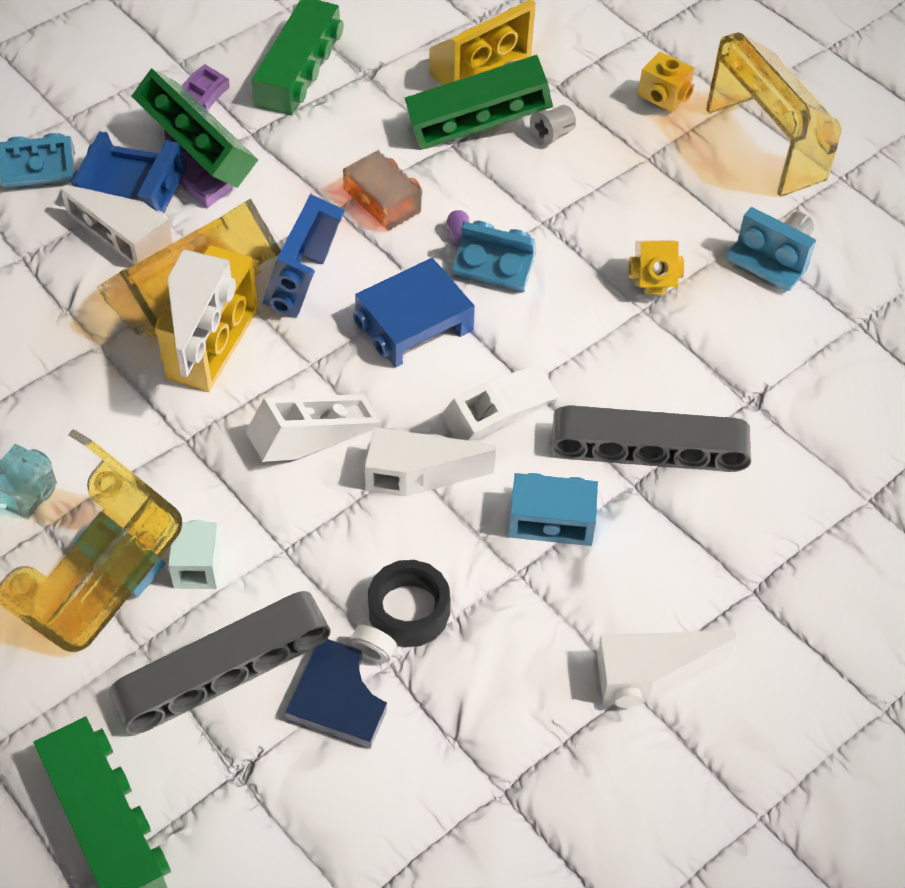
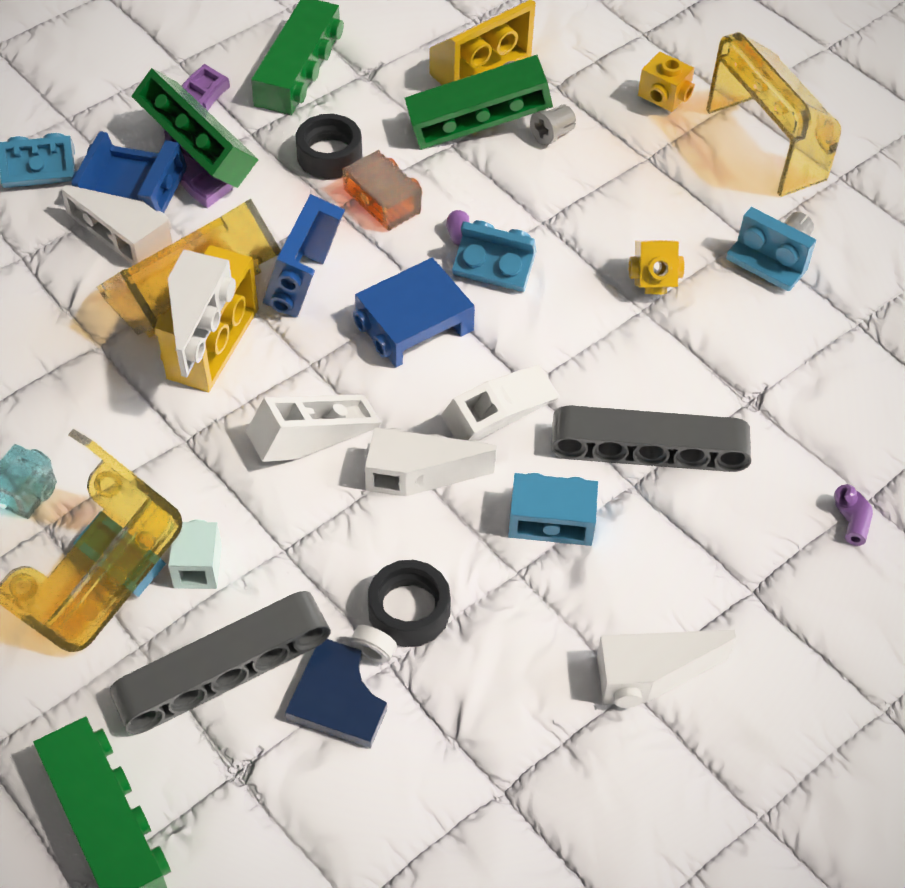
none -> black tyre [295,113,363,179]
none -> medium lavender arm [834,484,873,546]

